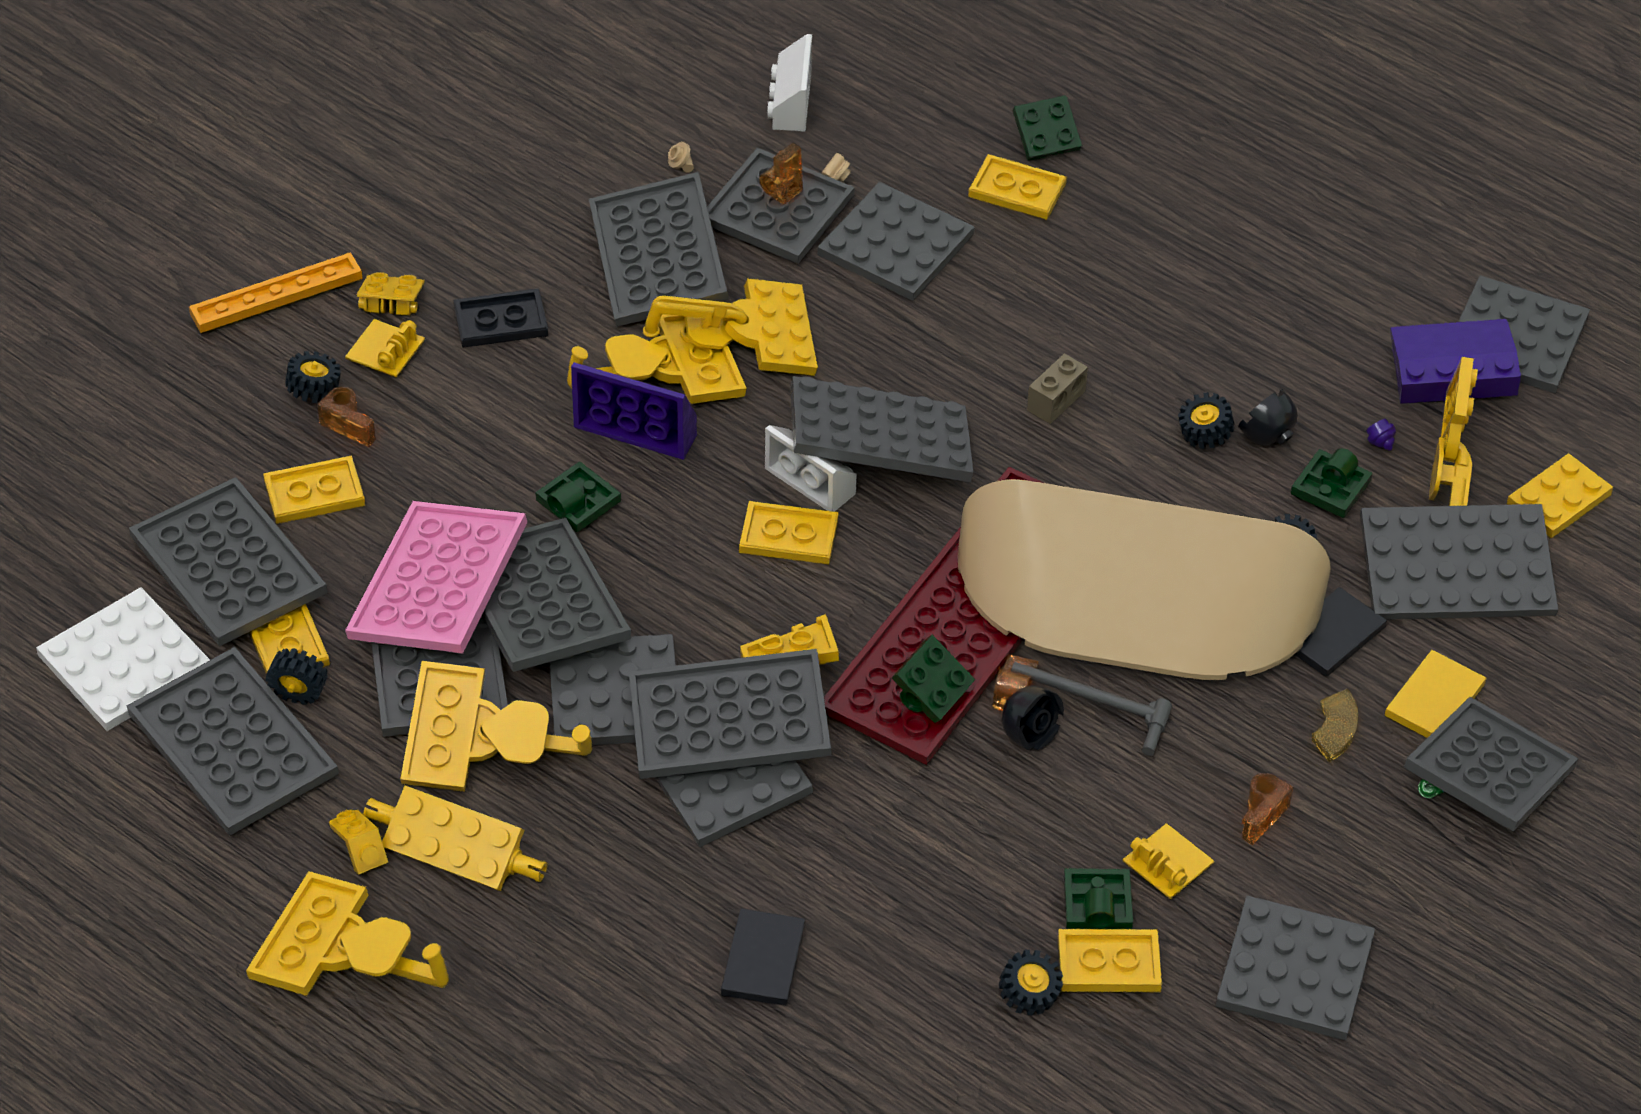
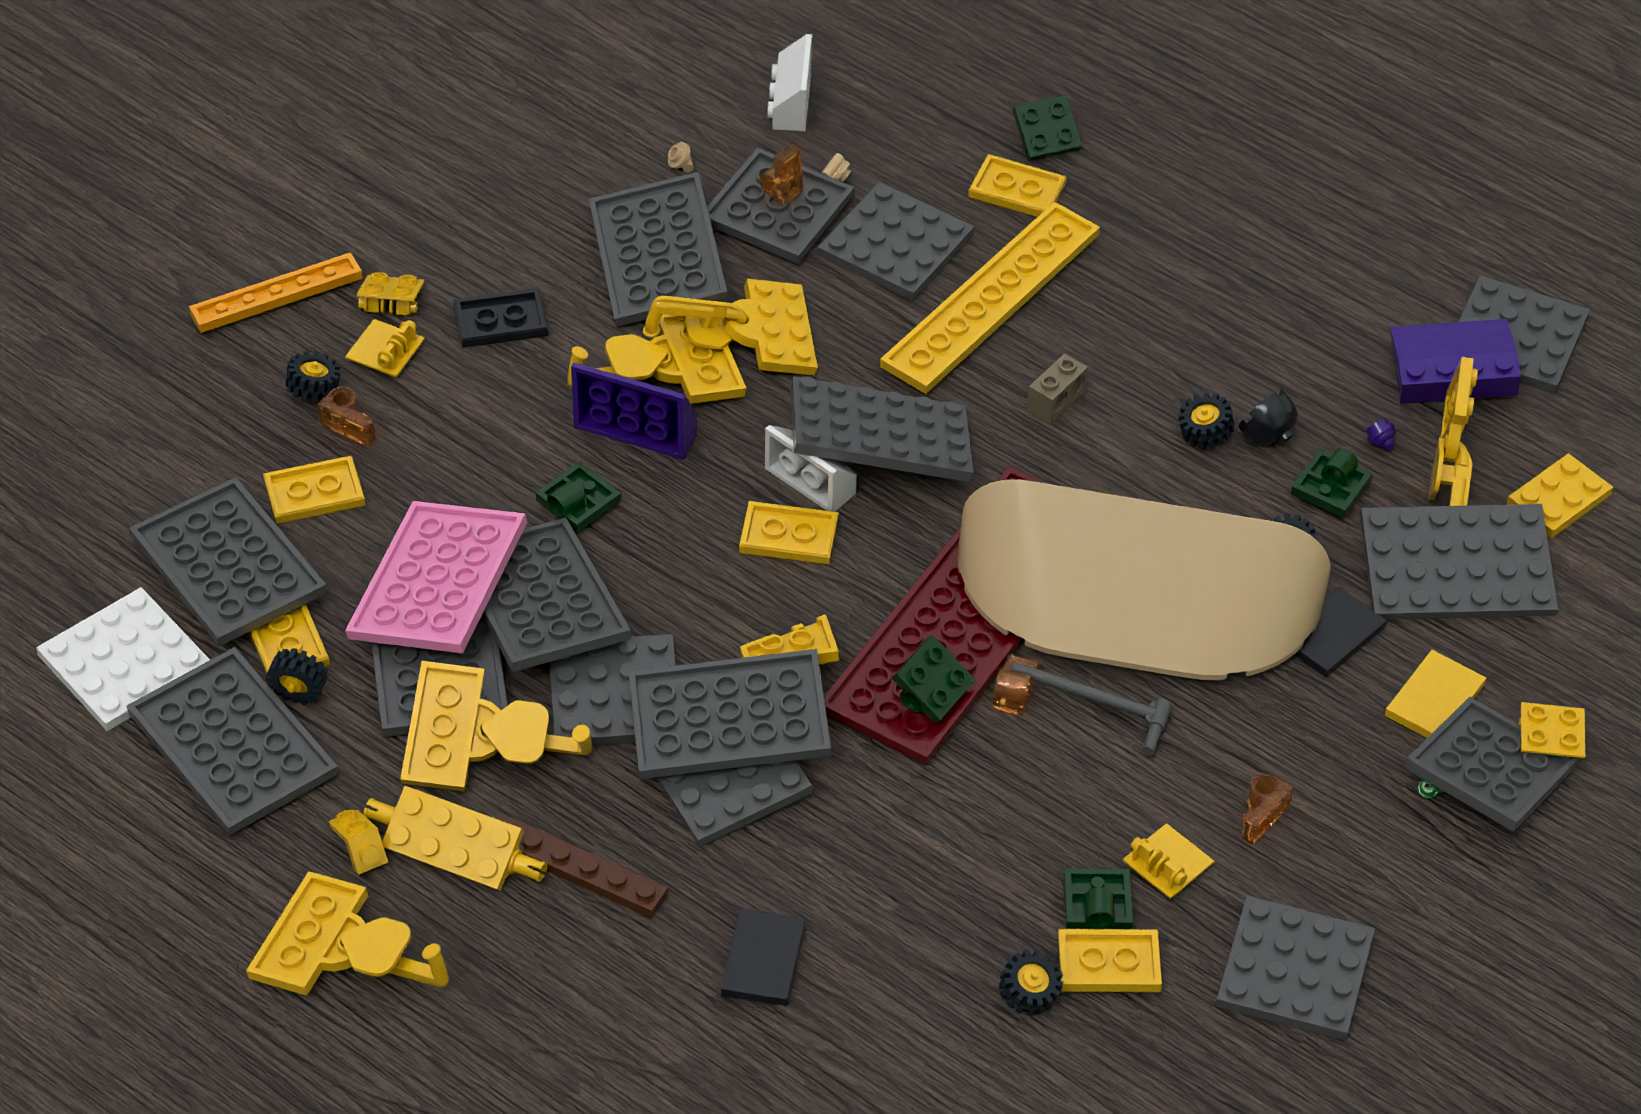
black cylinder [1002,685,1064,751] -> none
clear yellow tile [1312,688,1358,762] -> none
none -> reddish brown plate [495,812,668,918]
none -> yellow plate [880,202,1100,394]
none -> yellow hinge [1518,702,1585,759]

